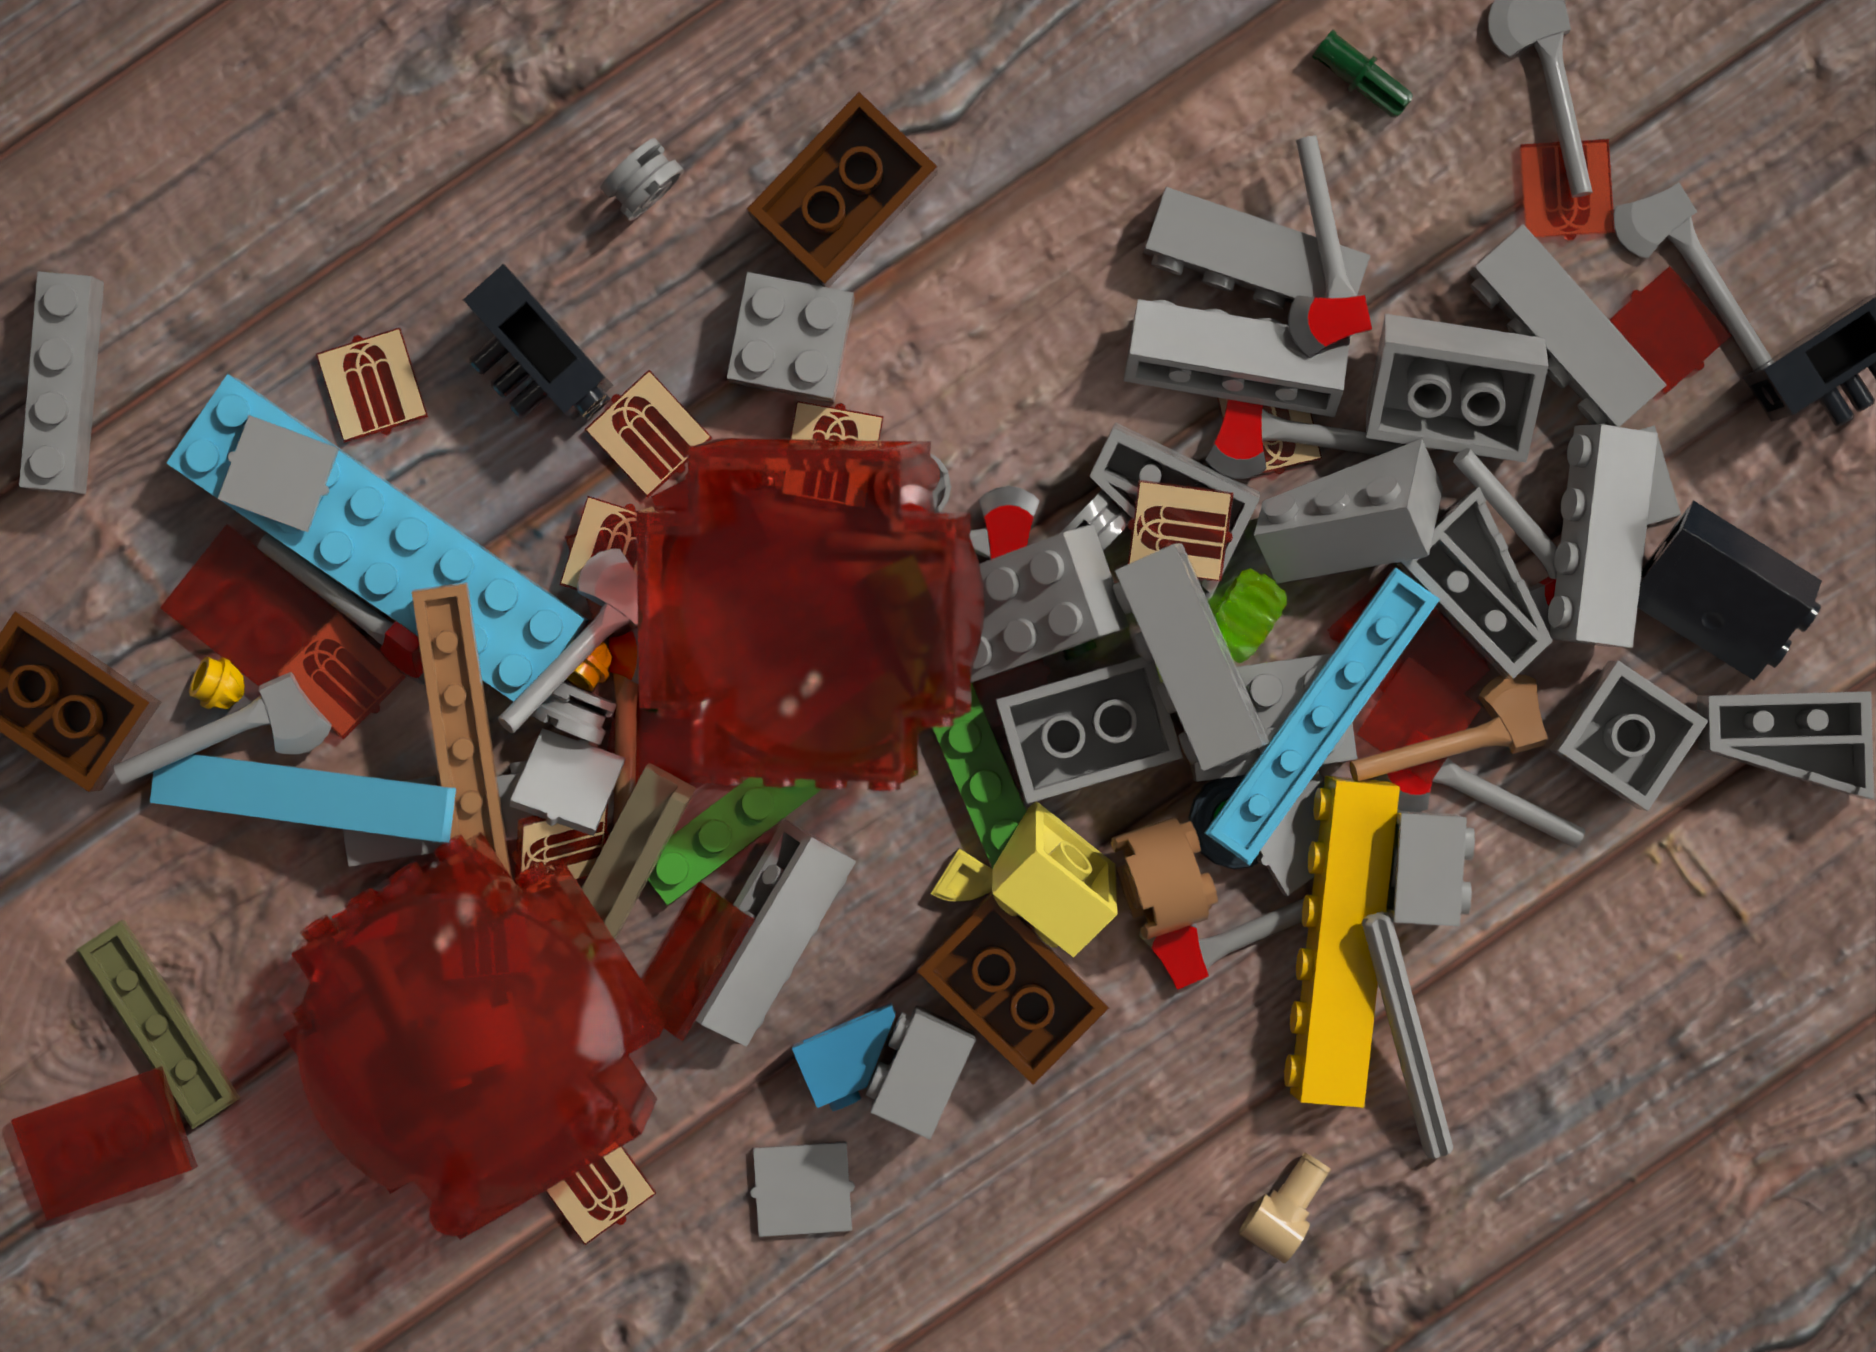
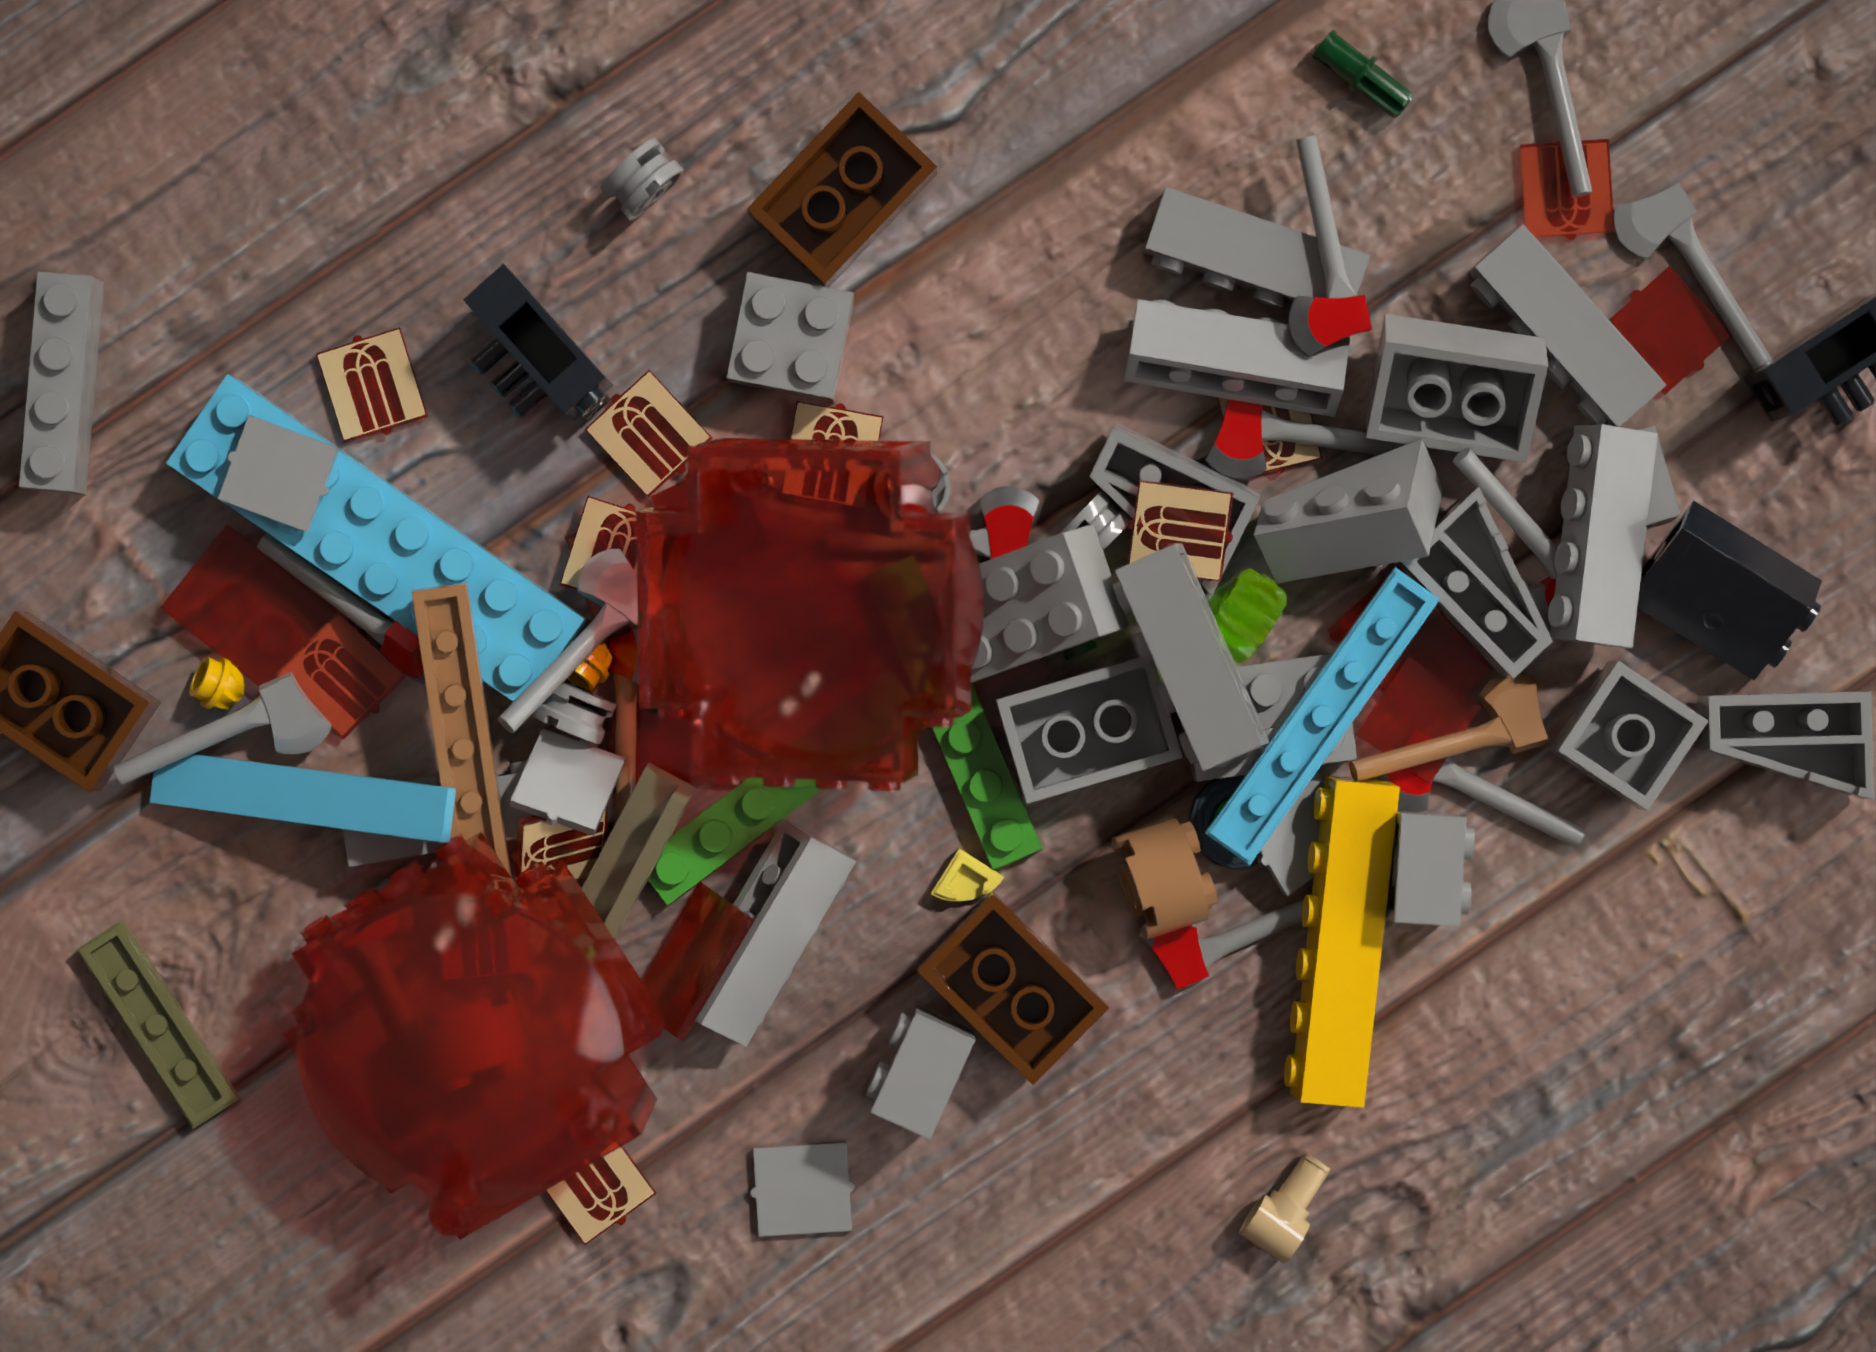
clear red tile [11,1066,198,1220] -> none
dark azure slope [792,1002,896,1111] -> none
light yellow slope [992,801,1117,958] -> none
light grey axle [1362,912,1453,1159] -> none

